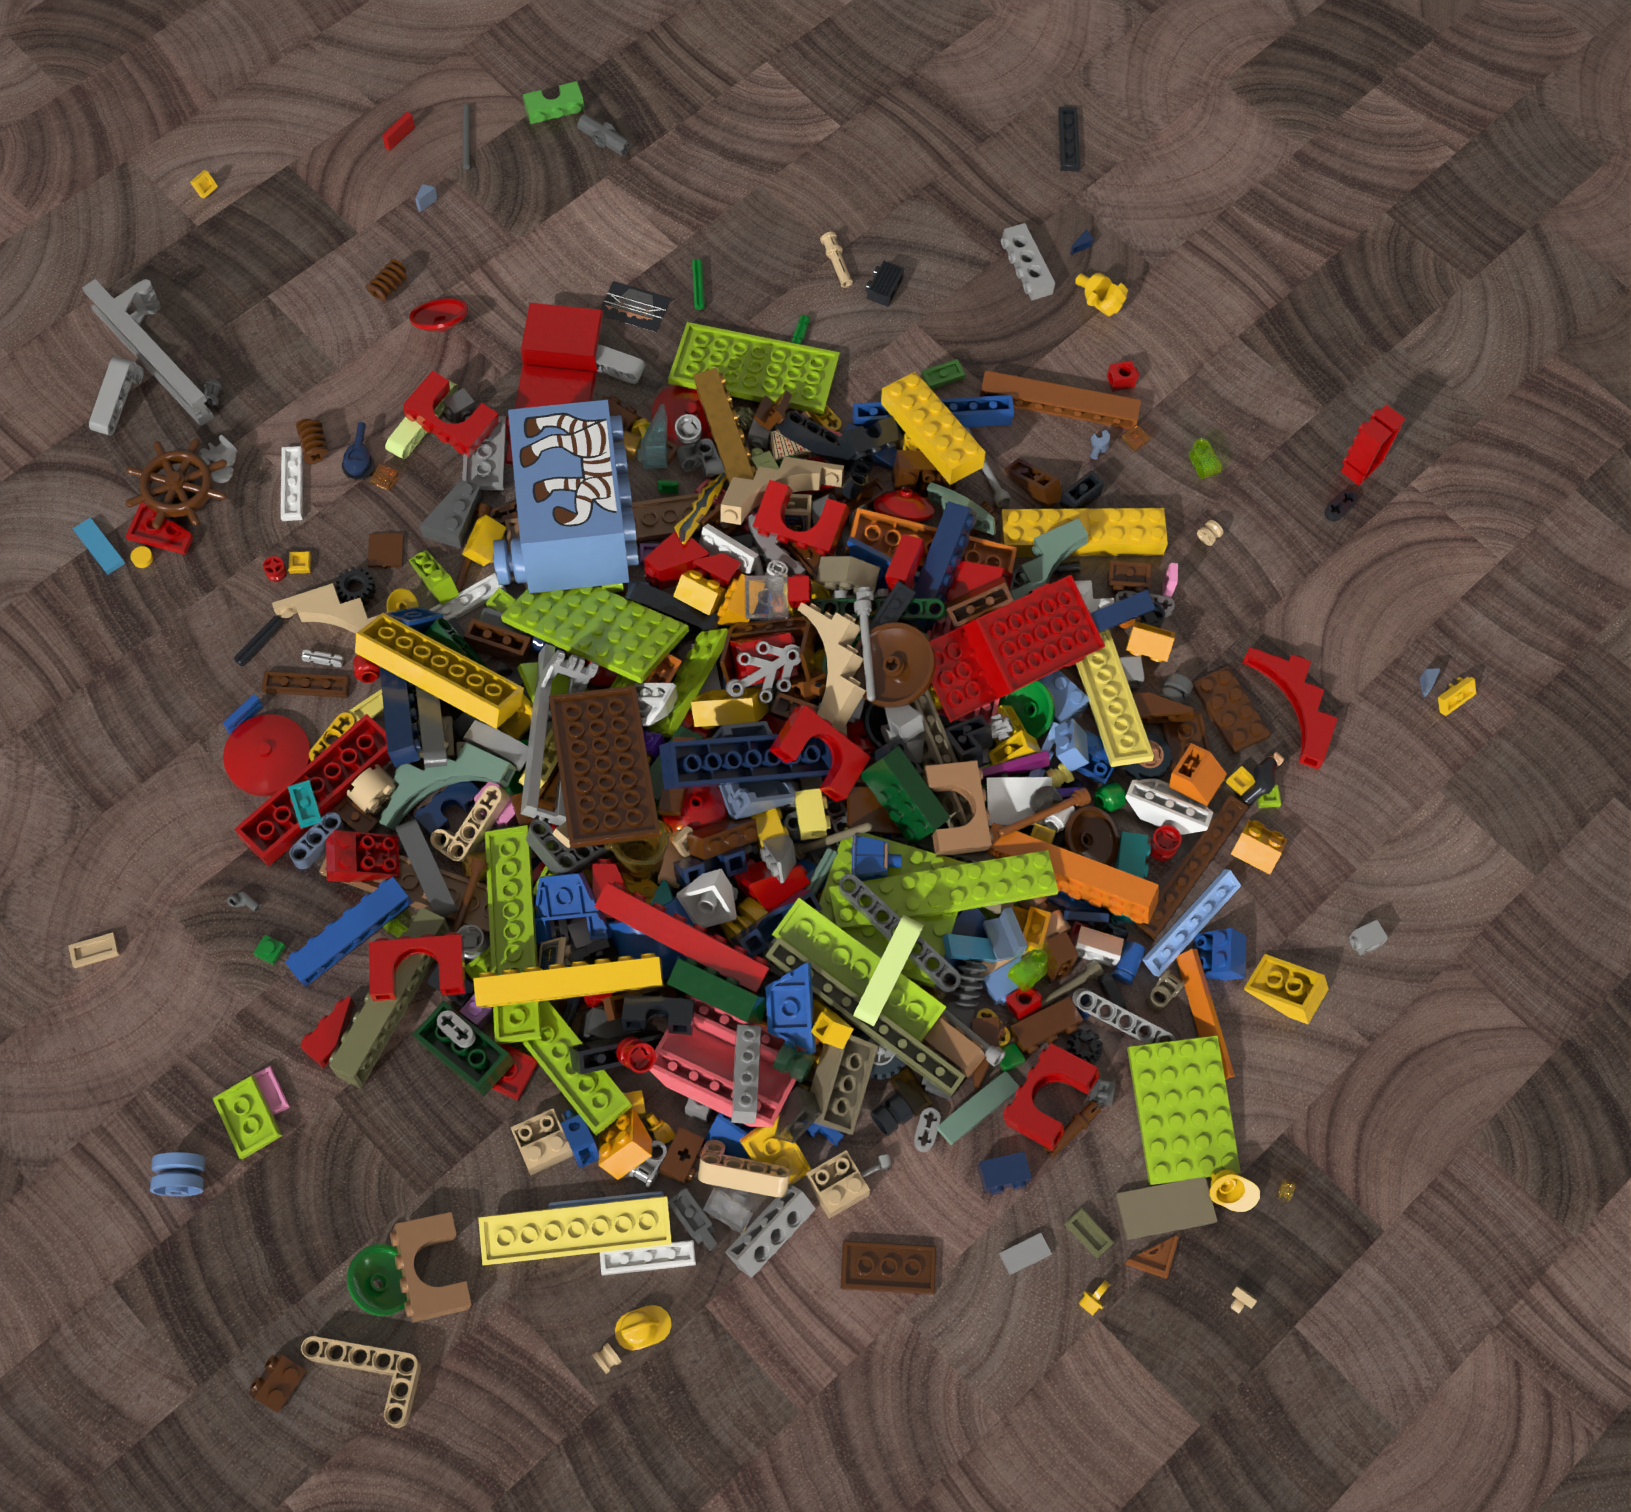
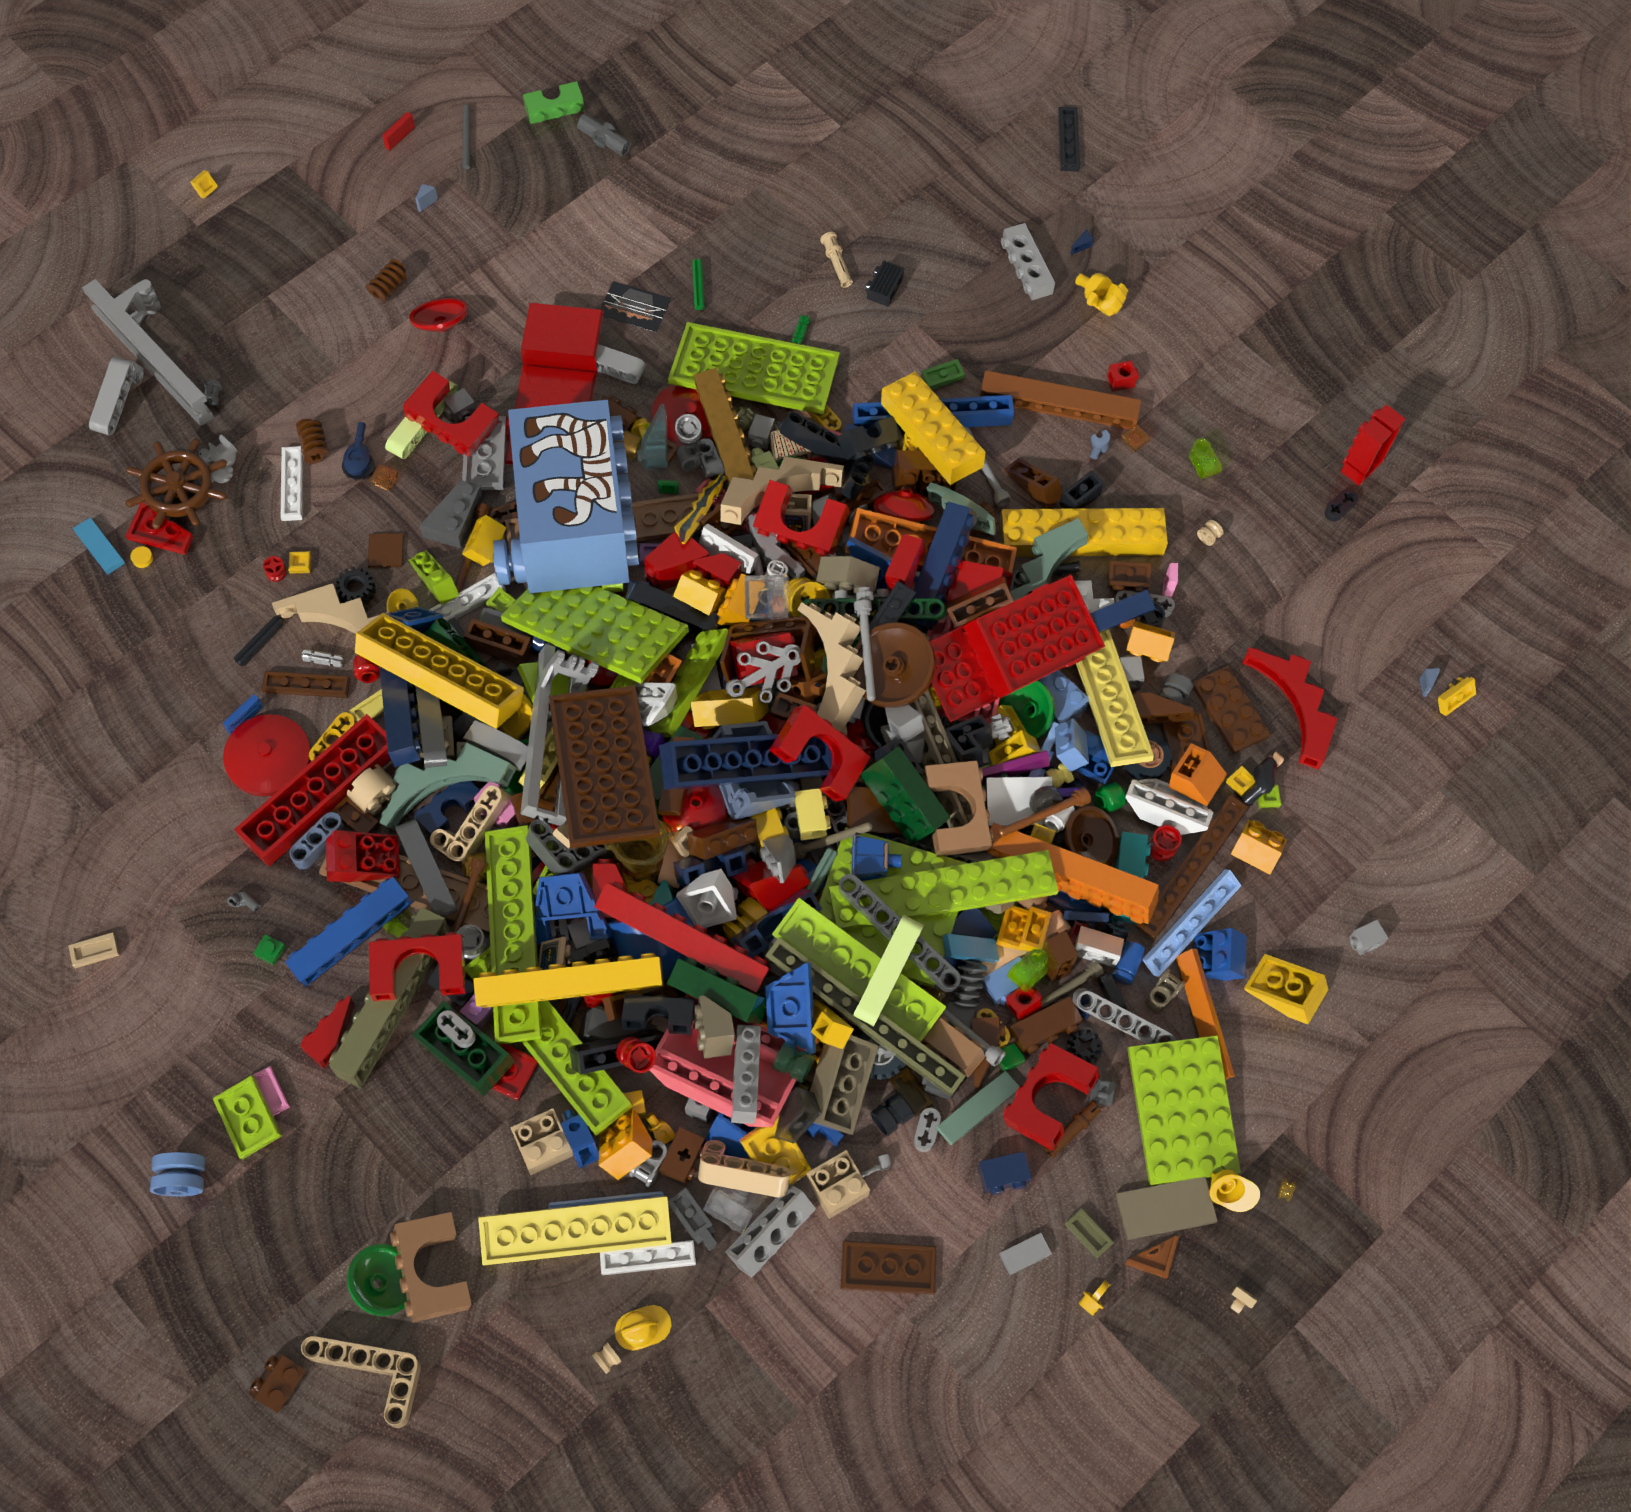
teal plate [288,780,323,829] -> none
reddish brown bracket [753,390,792,431] -> none
red brick [788,574,812,608] -> none
sand blue panel [983,907,1028,961] -> none
none -> dark tan slope [693,996,735,1058]

